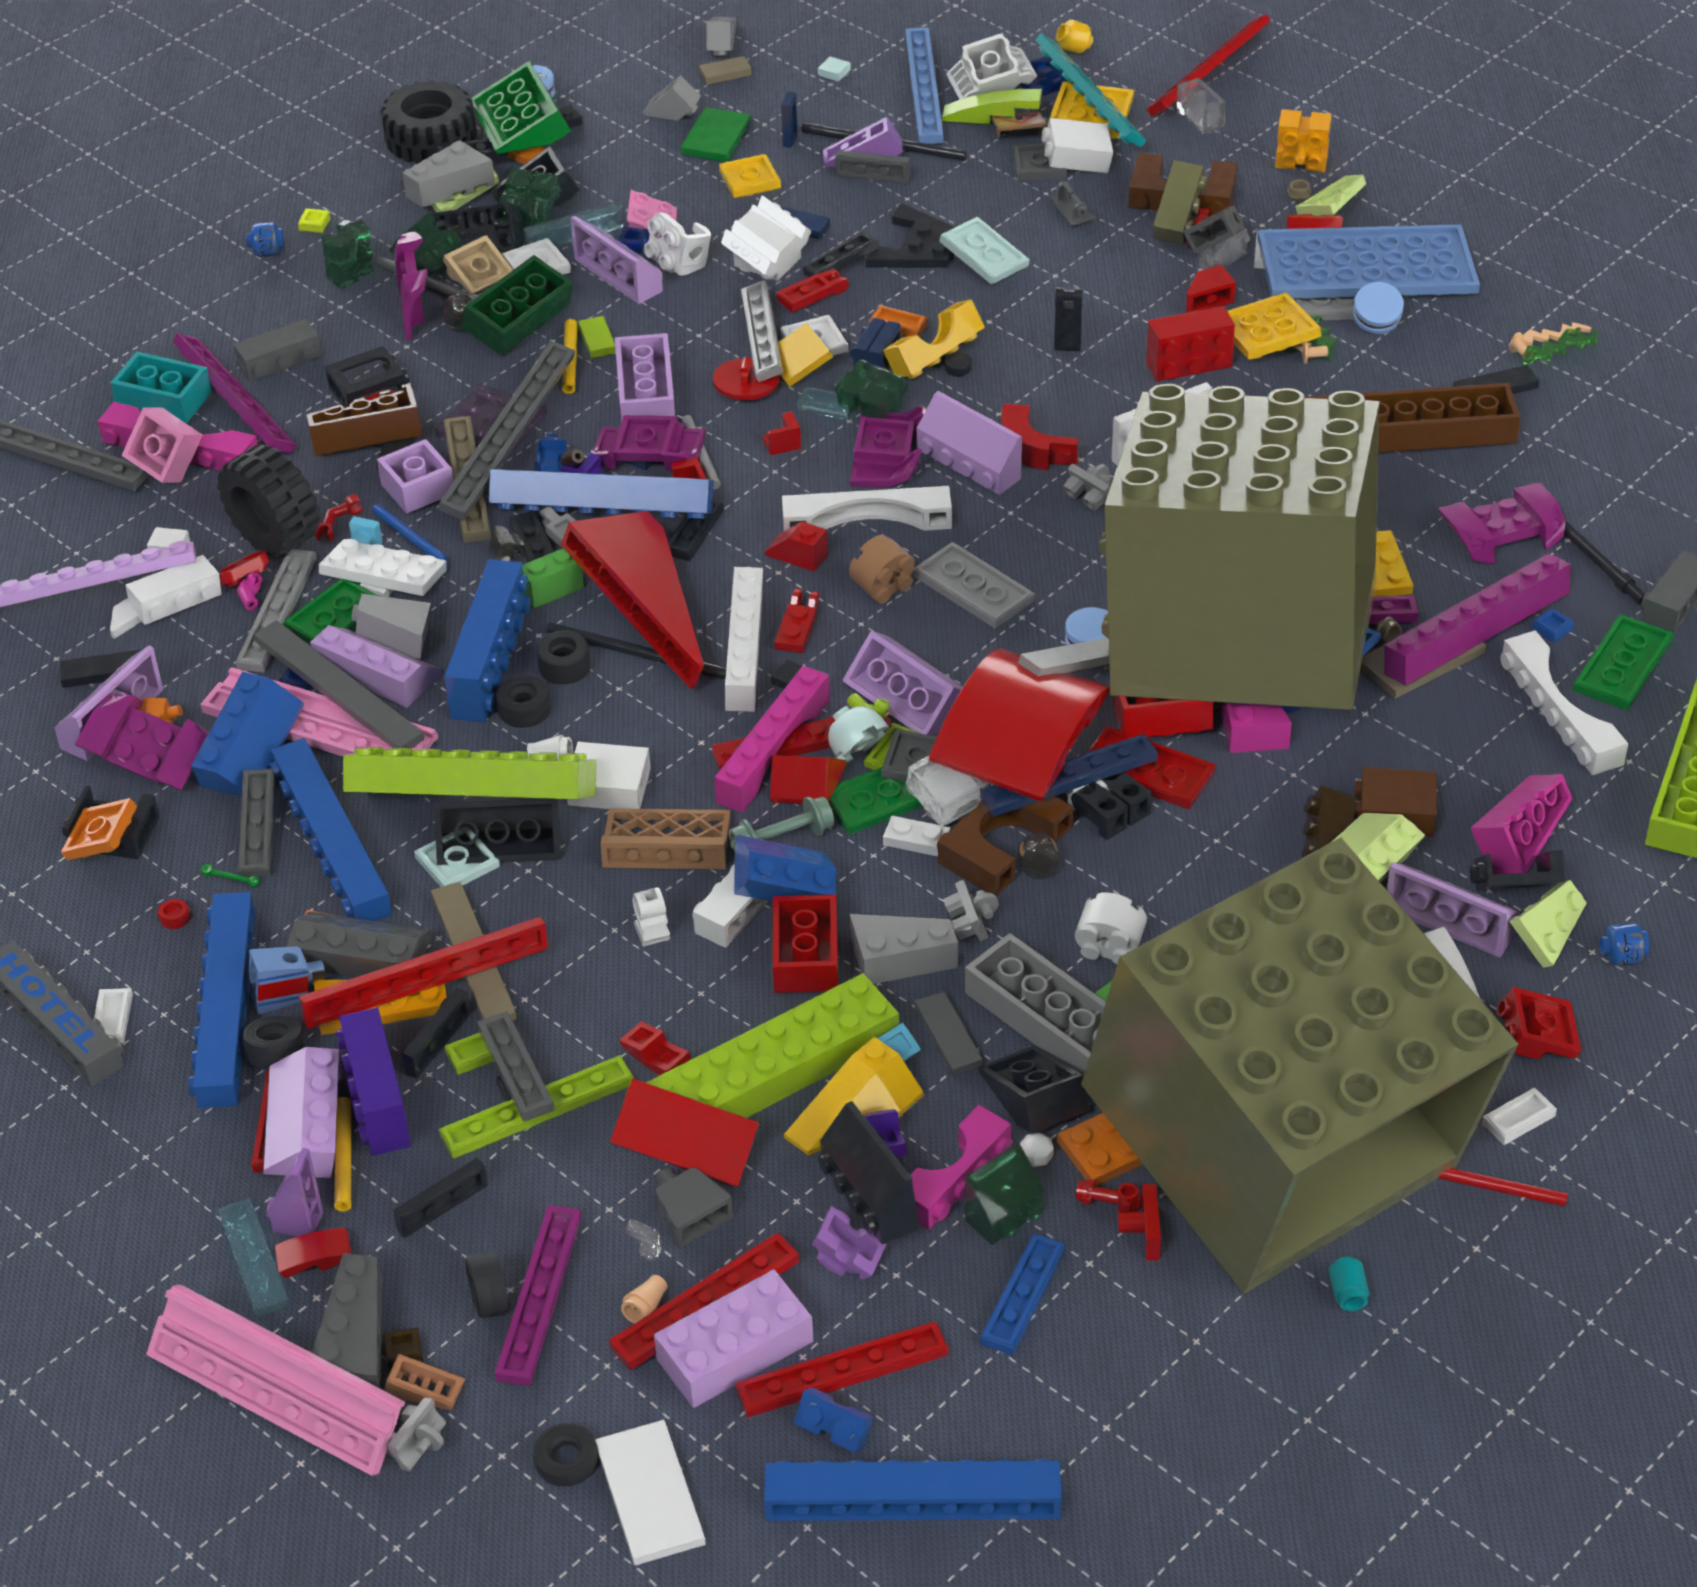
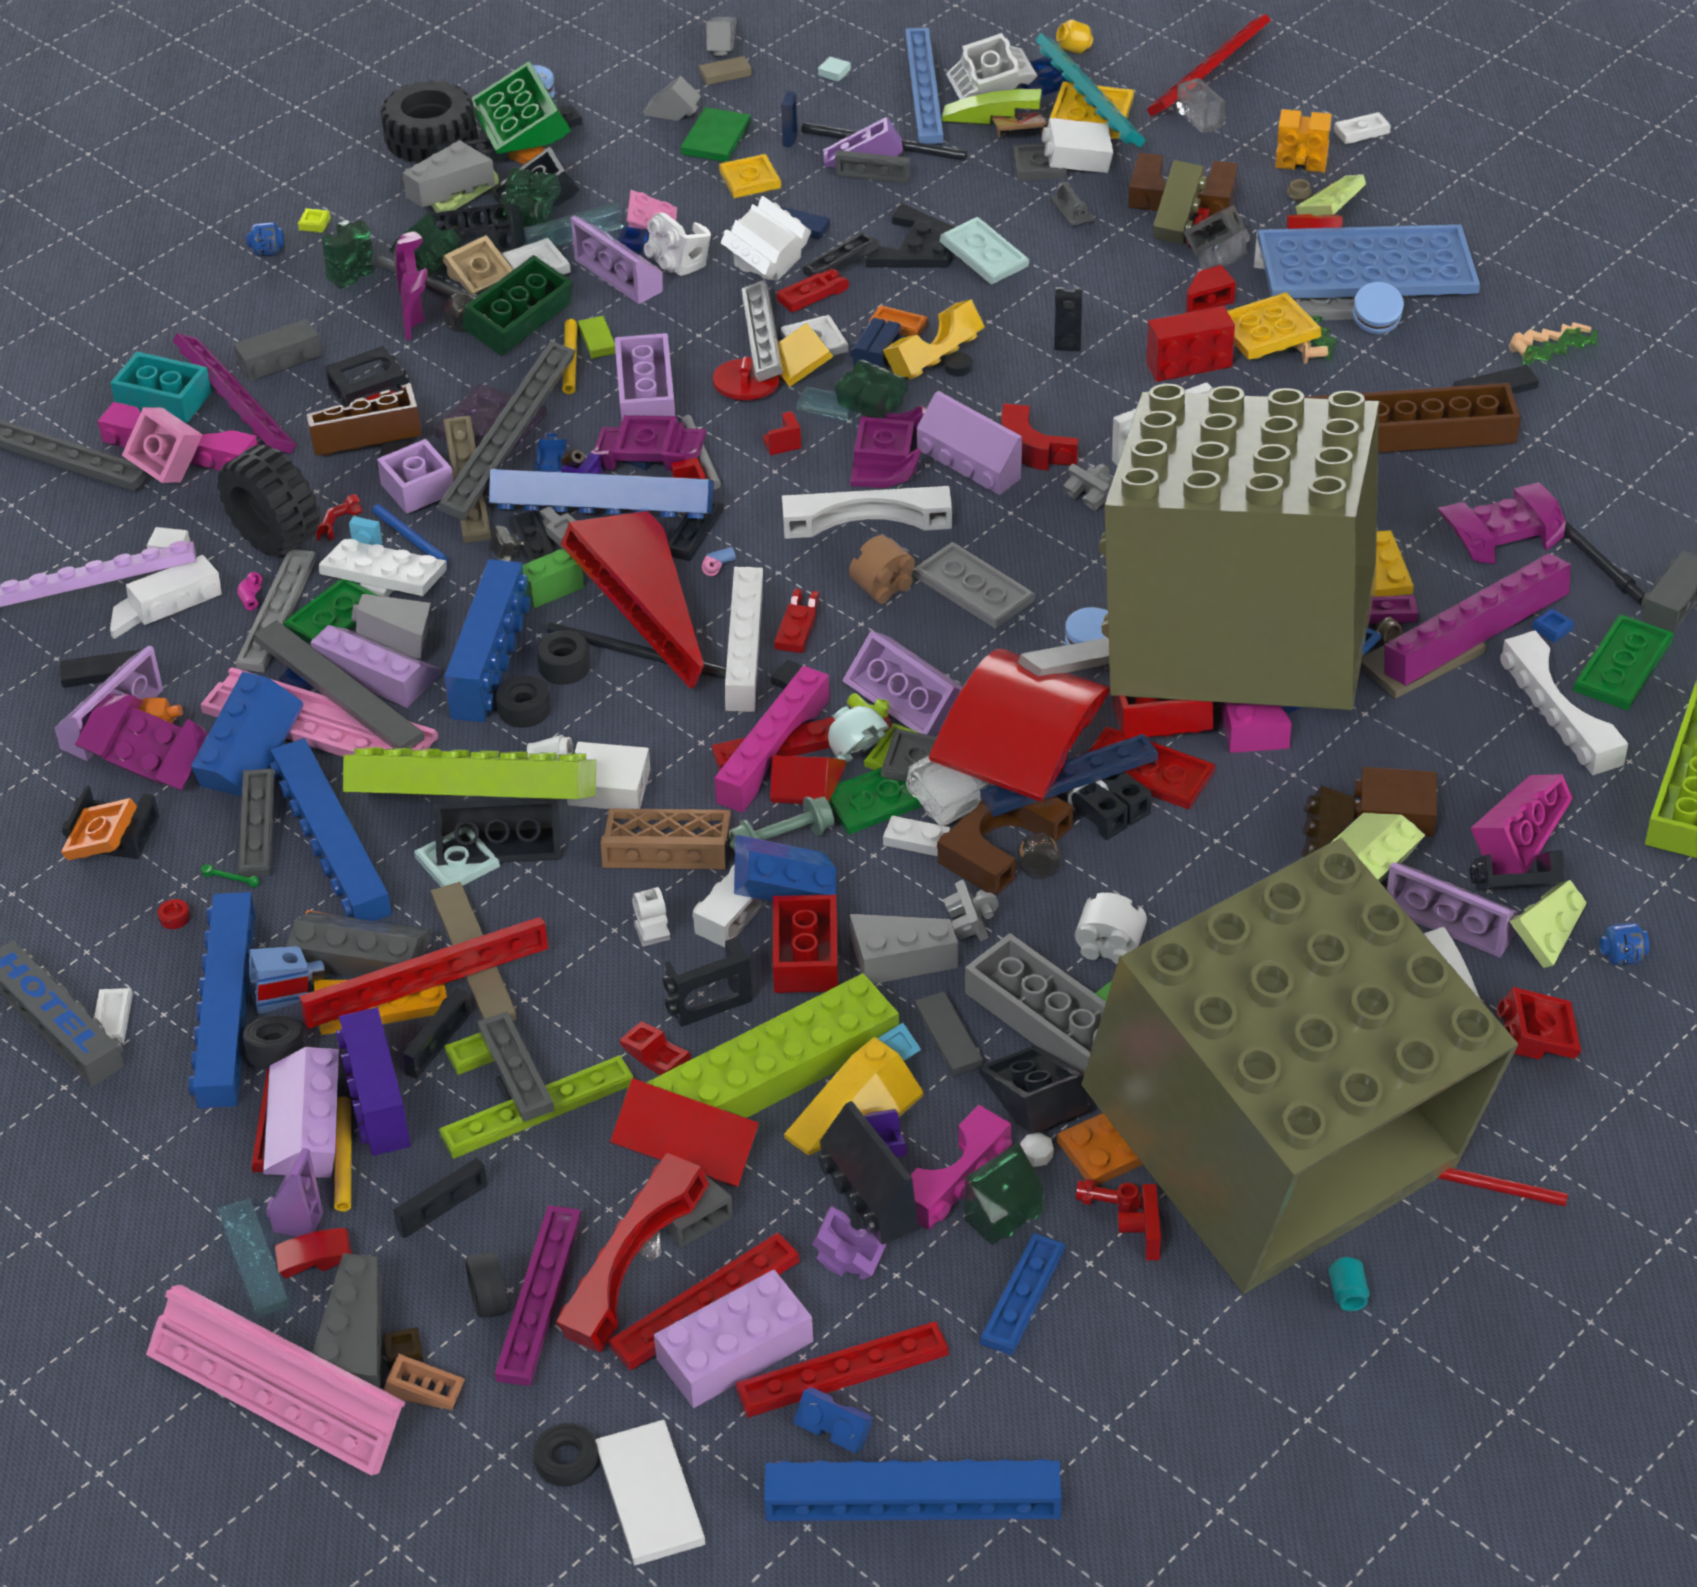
red plate [218,550,270,587] -> none
light grey hips [386,1397,446,1472] -> none
light nougat cone [621,1275,668,1324] -> none
red slope [765,521,828,572] -> none
white tile [1482,1087,1557,1145] -> none
none -> red arch [556,1153,709,1353]
none -> black panel [662,937,752,1027]
none -> arm [702,547,736,576]
none -> white plate [1334,112,1390,144]

